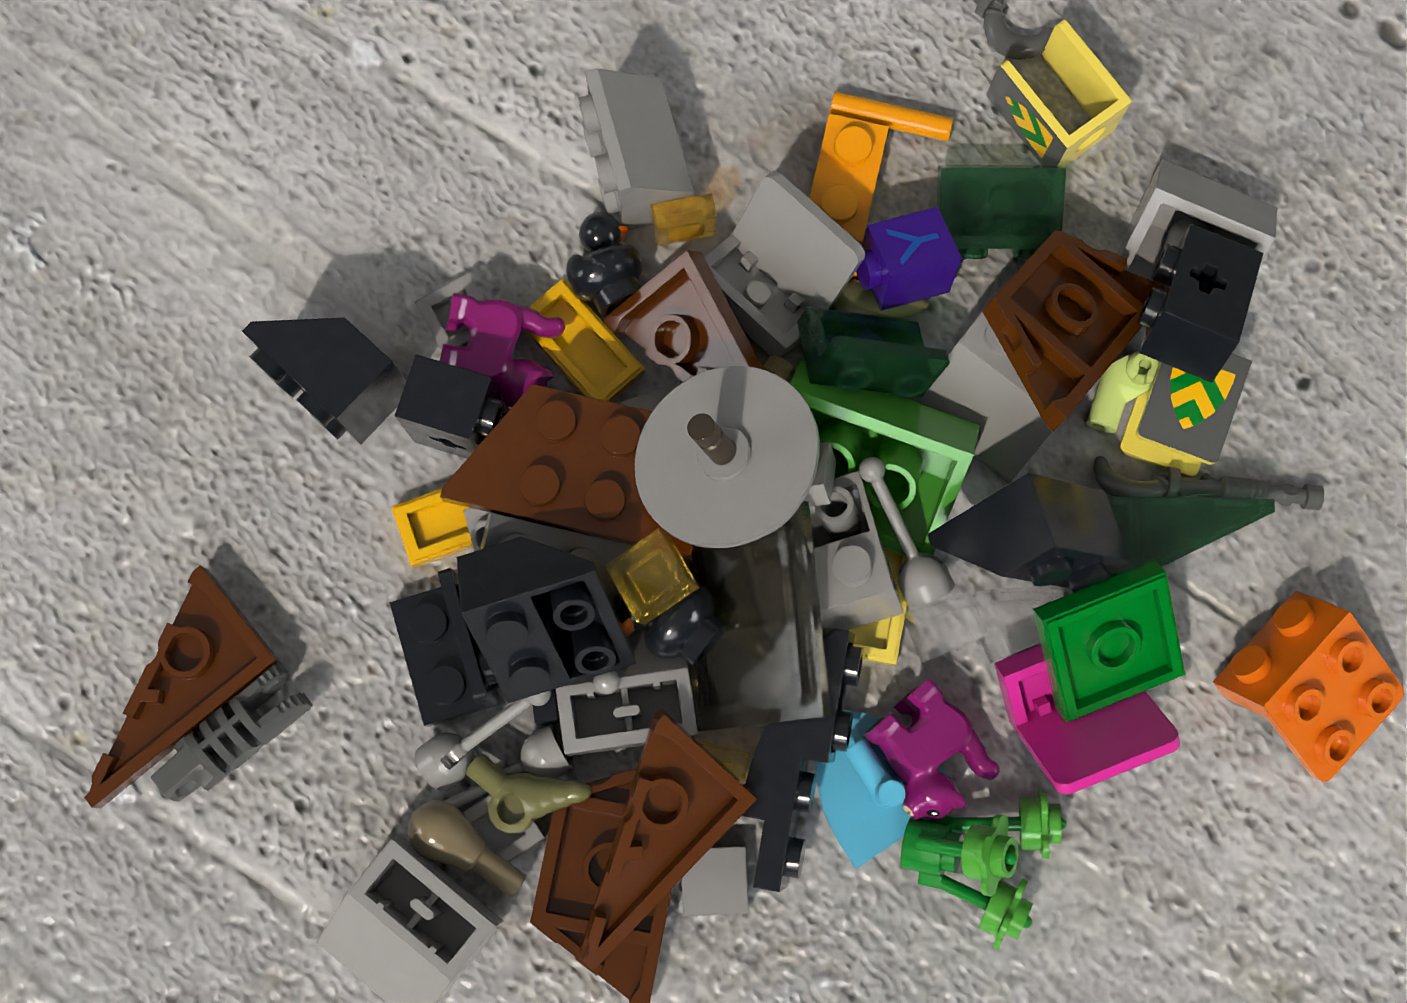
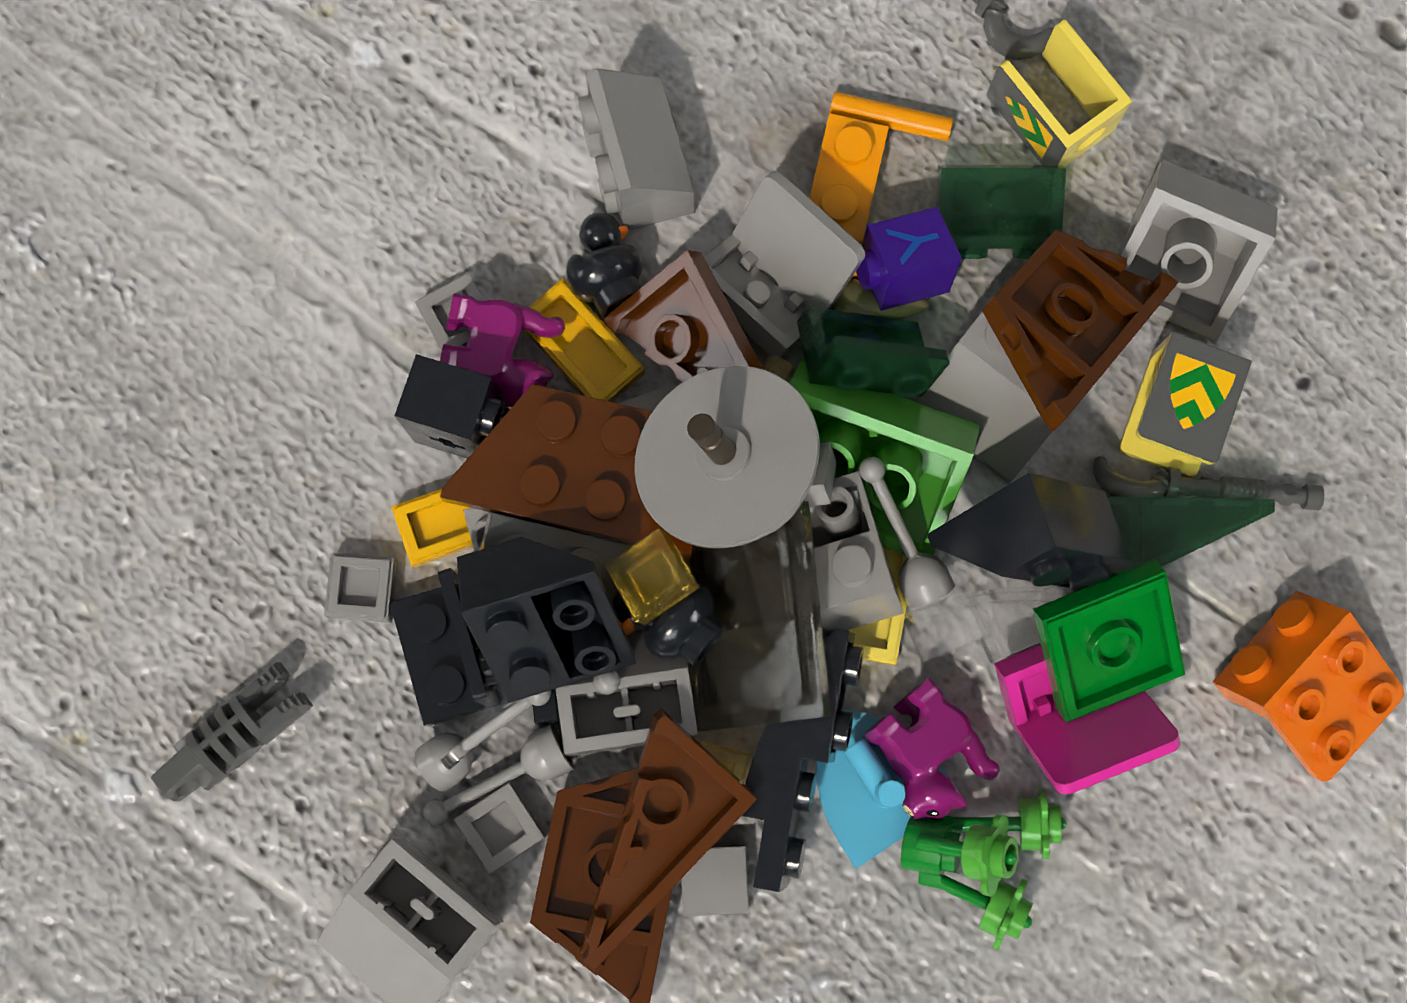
reddish brown wing [84,565,281,809] -> none
black slope [242,317,406,444] -> none
dark tan piece [408,801,527,898] -> none
olive animal [465,754,592,833] -> none
clear yellow tile [650,193,716,246] -> none
yellowish green arm [1086,351,1160,433] -> none
black brick [1137,224,1264,383] -> none
none -> light grey tile [324,553,398,623]

